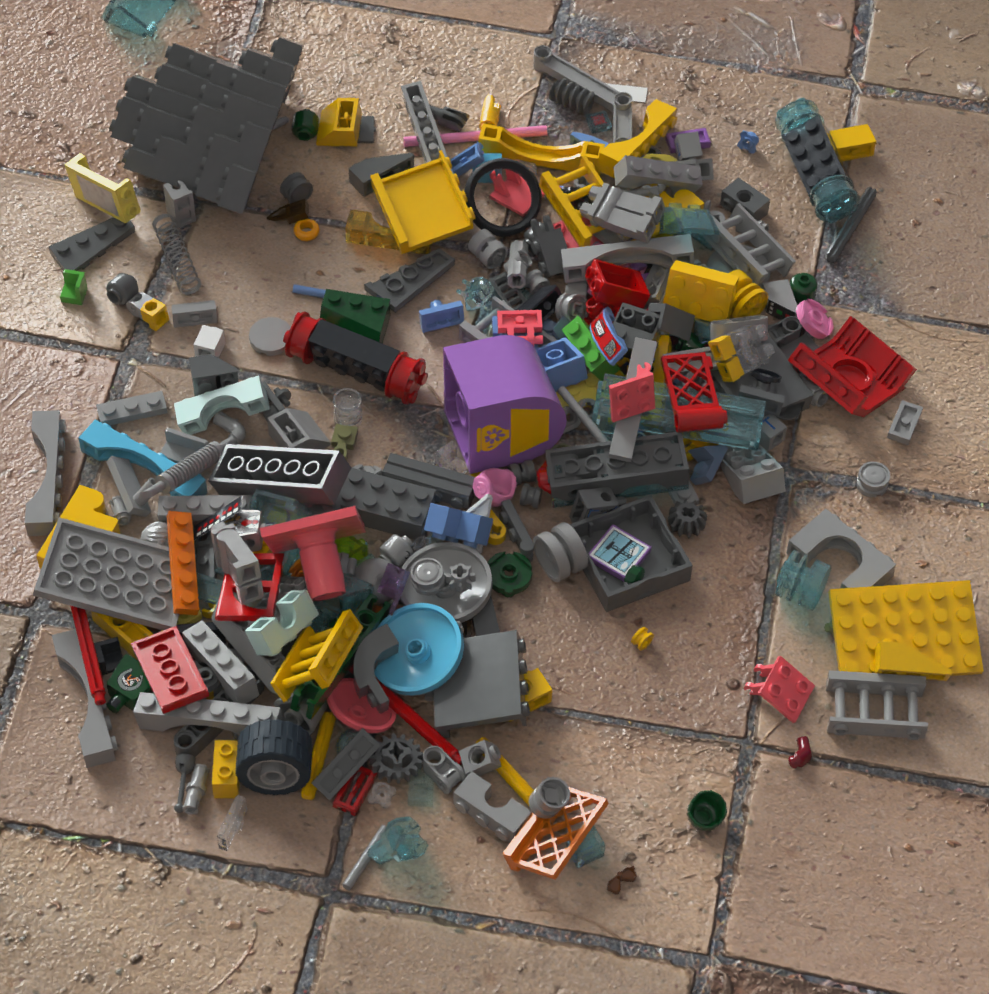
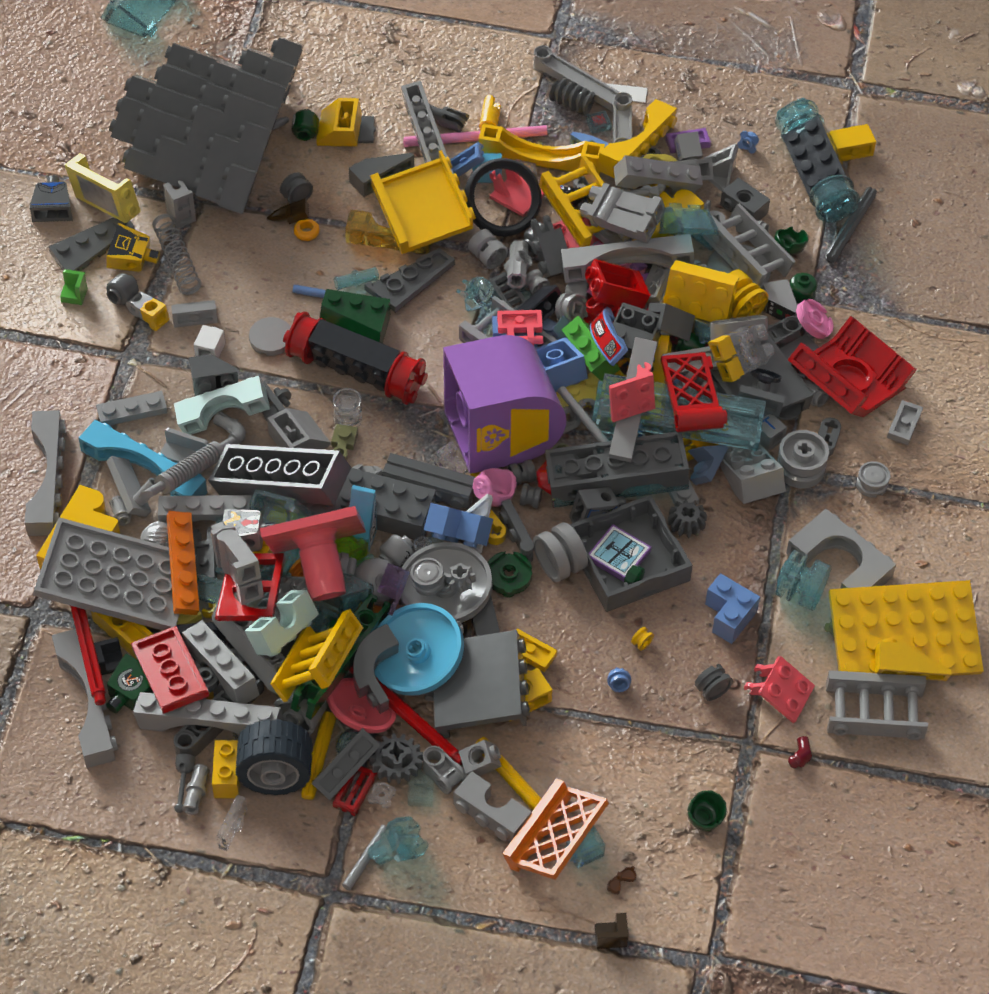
black sticker [193,495,243,540] -> none
medium blue tile [419,300,464,333] -> none
light grey wheel [529,777,570,819] -> none
none -> dark grey torso [30,175,73,222]
none -> yellow torso [106,223,160,272]
none -> clear light blue pin [334,267,379,290]
none -> medium azure slope [346,485,377,552]
none -> yellow plate [516,629,558,673]
none -> dark brown panel [594,913,629,949]
none -> medium blue plate [607,667,631,692]
none -> dark grey wheel [694,664,733,701]
none -> light grey slope [704,144,738,192]
none -> medium blue brick [705,573,760,644]
none -> dark green hair [774,226,809,256]
none -> light grey wheel [777,430,829,489]
none -> dark grey beam [818,417,841,456]

